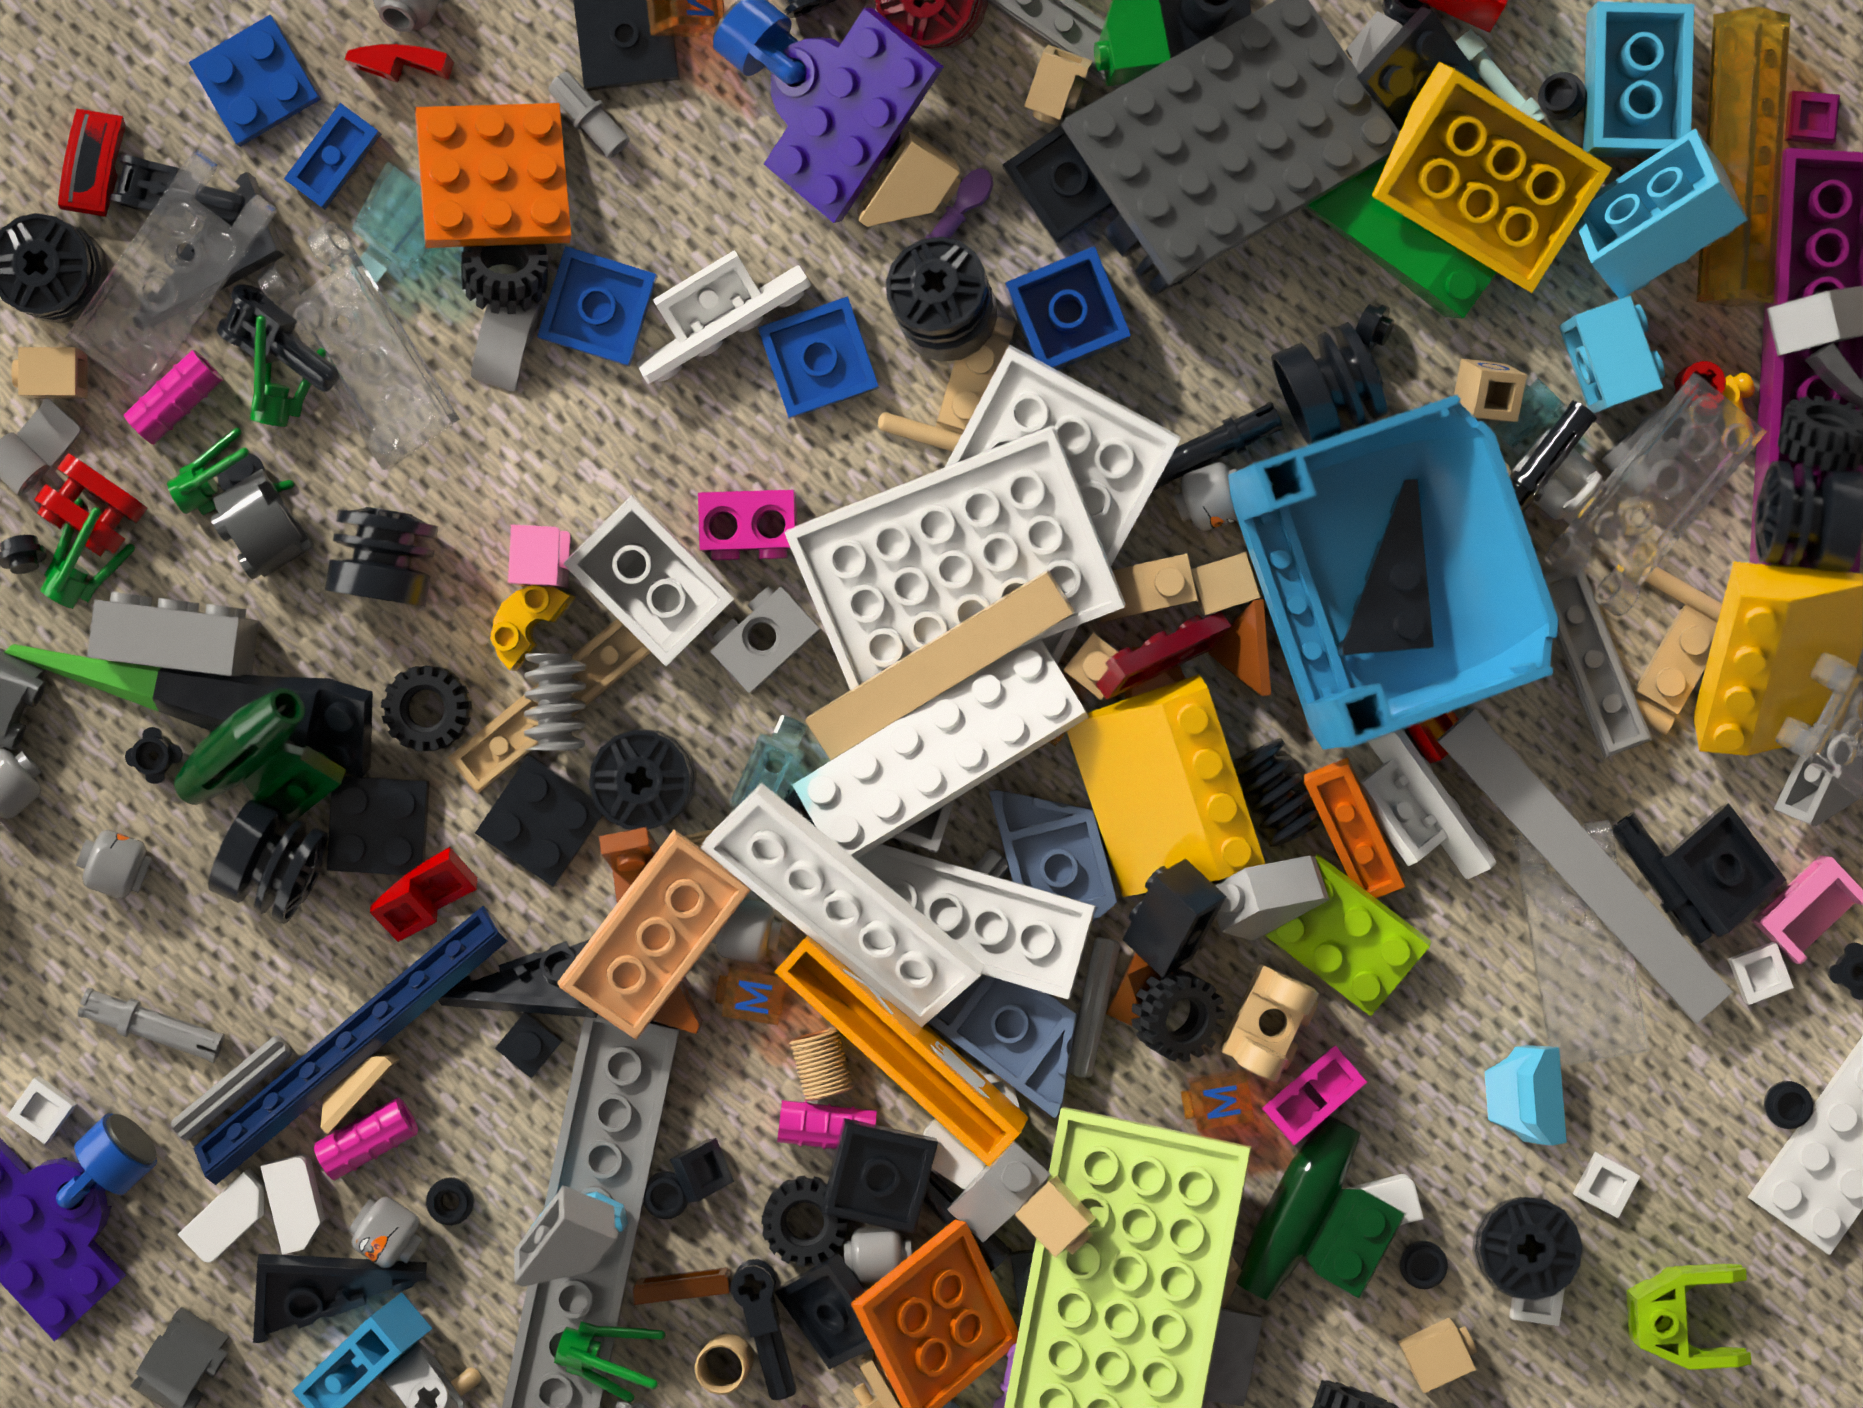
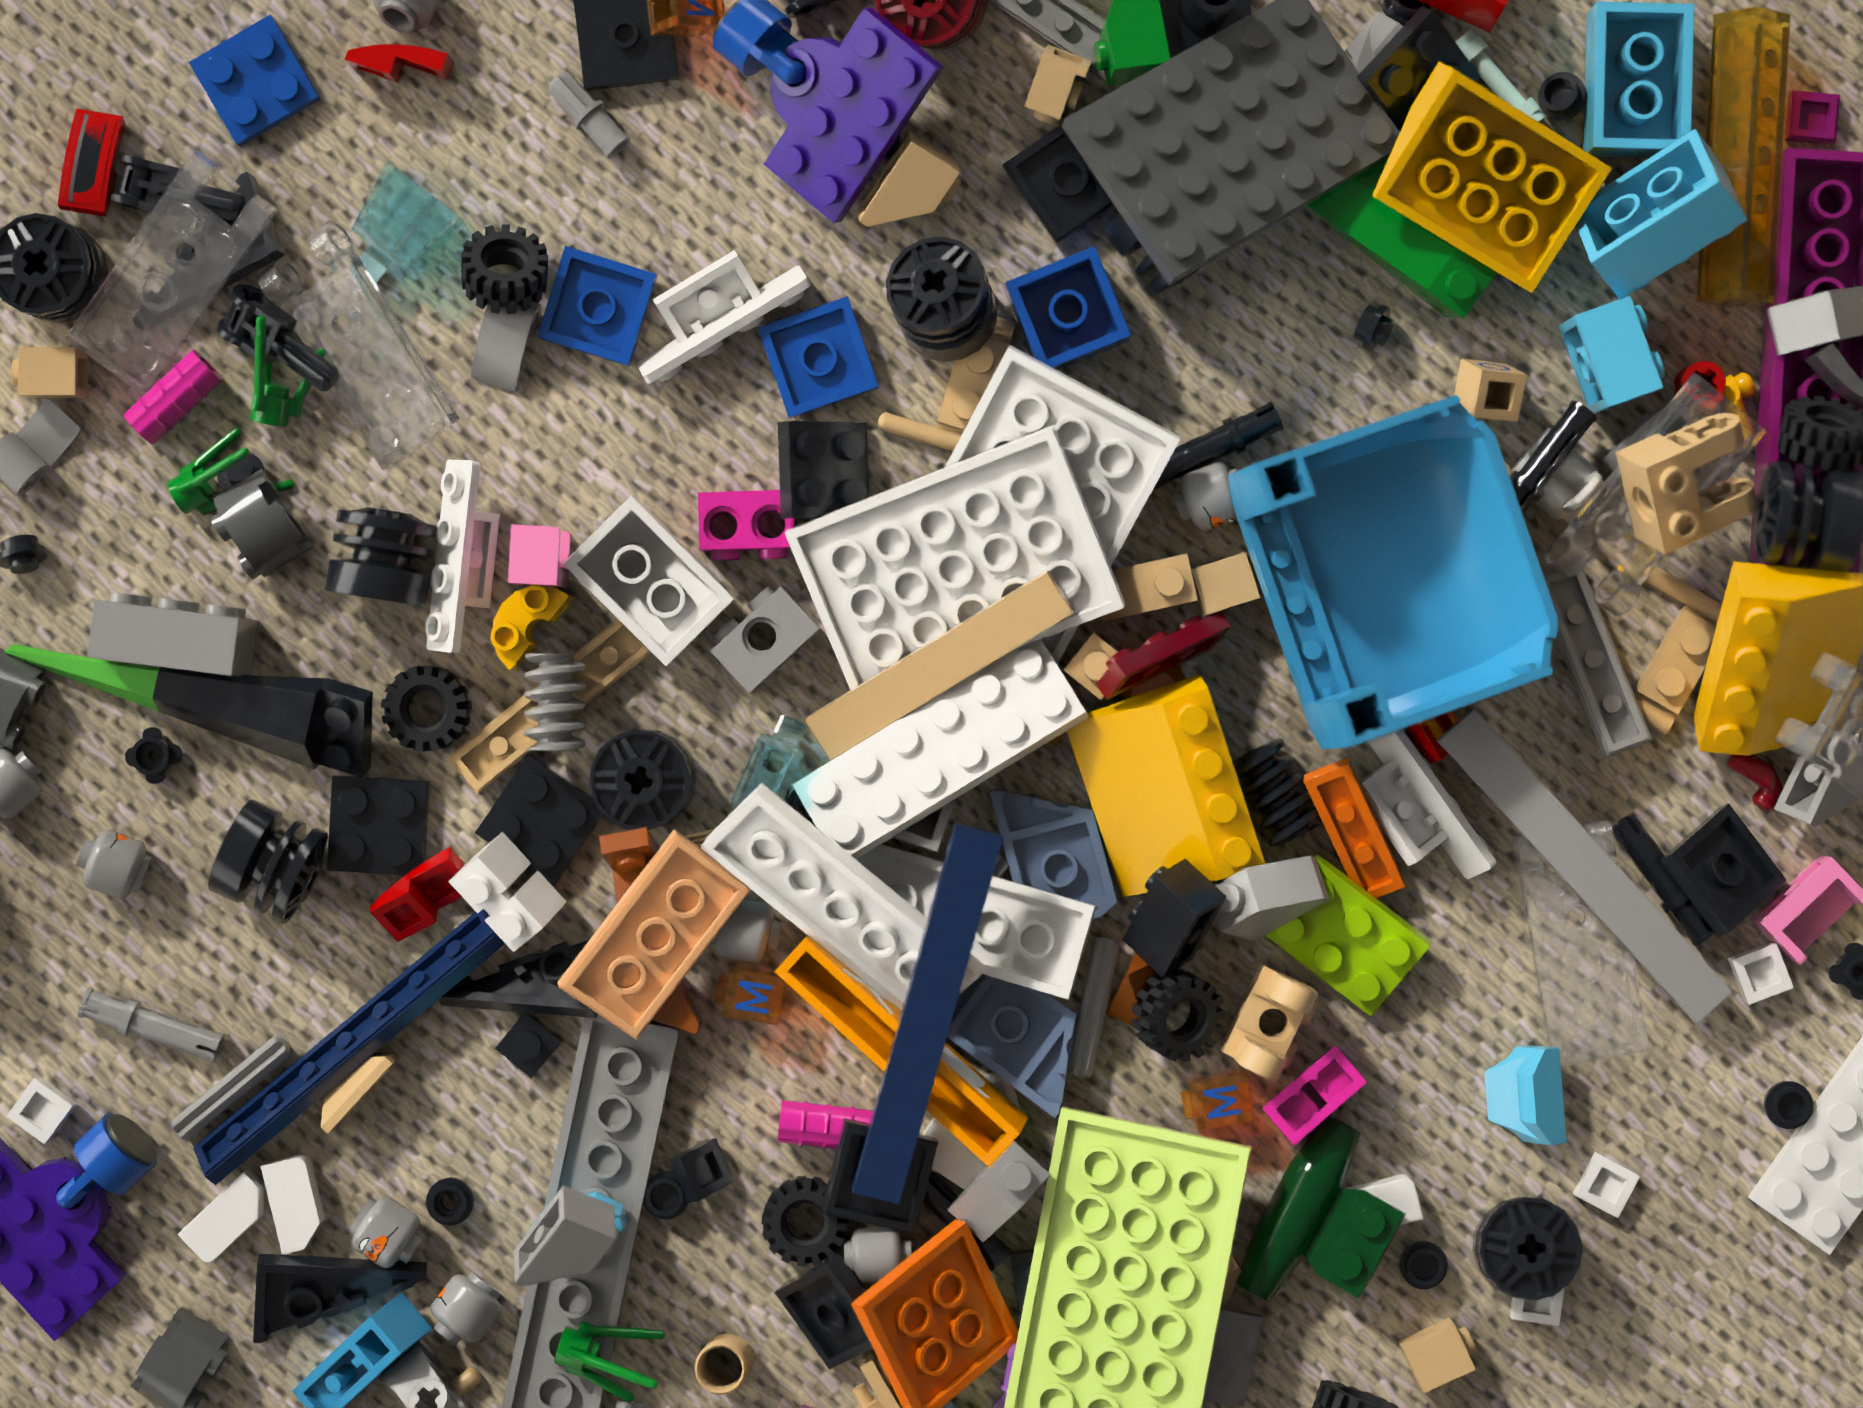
red brick [34,453,148,557] -> none
green plant [40,498,135,609] -> none
dark green plate [174,688,346,824] -> none
blue plate [284,103,382,210] -> none
dark pink axle [314,1097,418,1181] -> none
orange plate [415,103,571,248] -> none
reddish brown tile [632,1267,732,1305] -> none
black connector [731,1259,797,1400] -> none
tan piece [789,1028,854,1101] -> none
medium lavender piece [925,168,994,239] -> none
tan brick [1015,1176,1097,1257] -> none
dark orange slope [1209,599,1271,696] -> none
black wheel [1271,322,1388,445] -> none
black wing [1338,479,1434,656] -> none
clear light blue cone [1493,378,1565,449] -> none
lime piece [1626,1264,1751,1370] -> none
none -> white bracket [425,459,500,653]
none -> light grey head [431,1271,502,1345]
none -> white piece [449,832,567,952]
none -> black plate [778,421,869,519]
none -> dark blue tile [852,823,1003,1204]
none -> tan brick [1616,413,1757,555]
none -> dark red arm [1726,754,1784,812]

